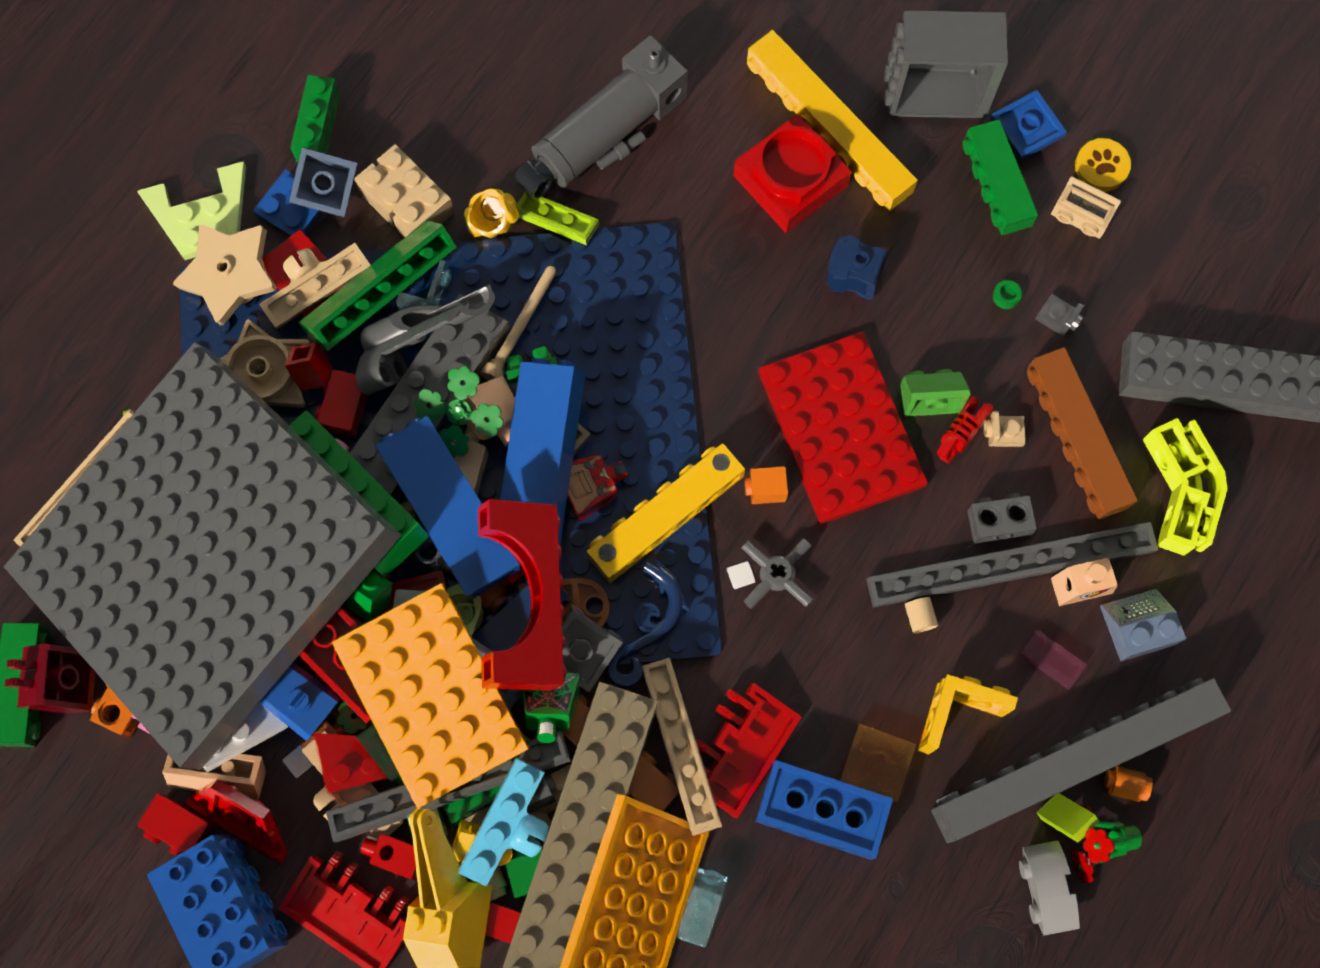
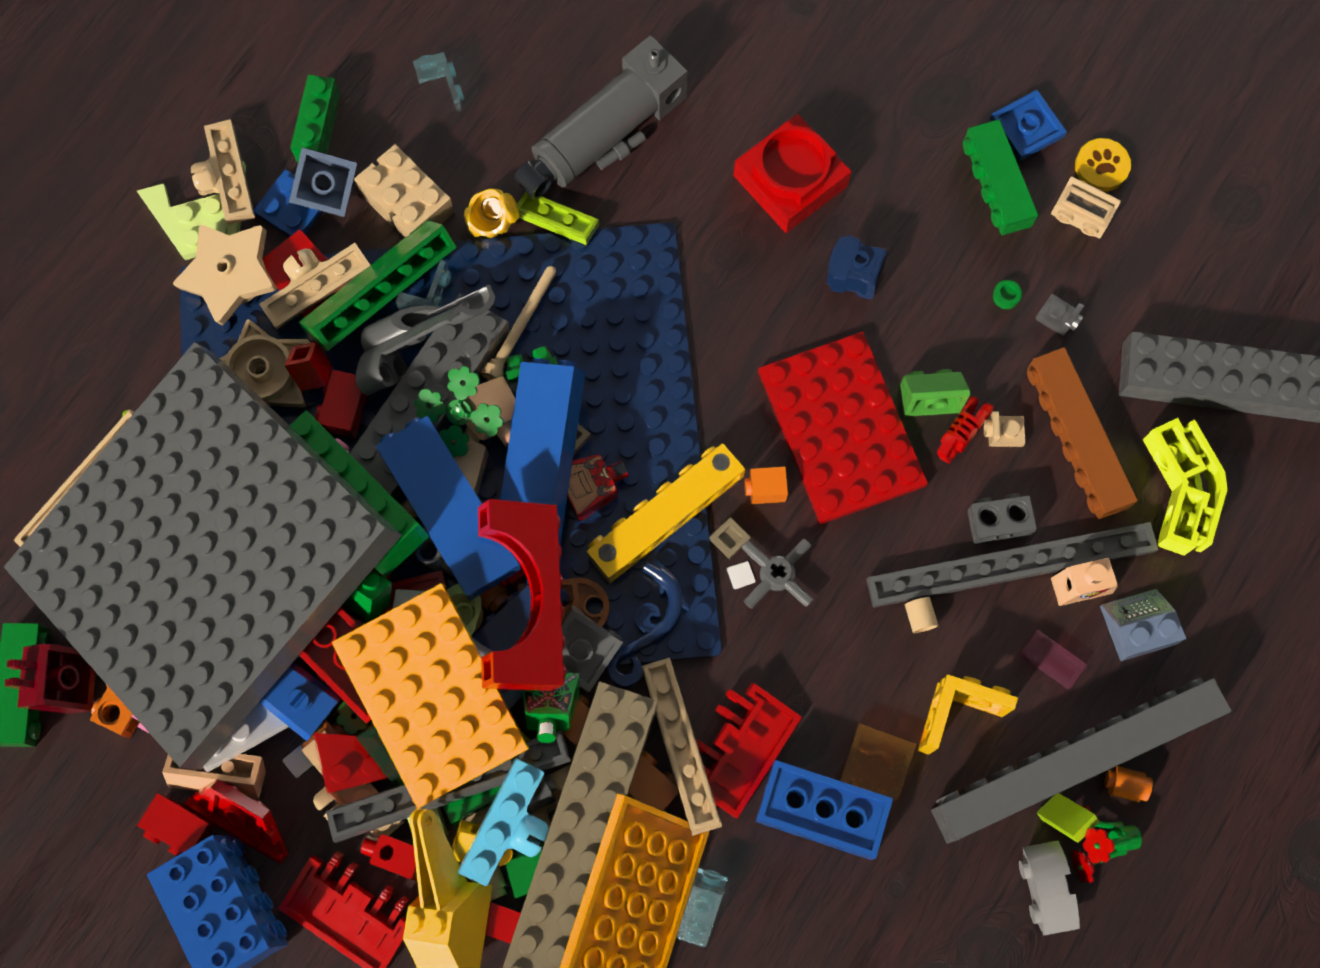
yellow brick [747,30,918,212] -> none
dark grey window [884,10,1008,118] -> none
none -> tan plate [191,119,255,225]
none -> clear light blue bracket [413,52,464,112]
none -> dark tan plate [709,517,751,560]

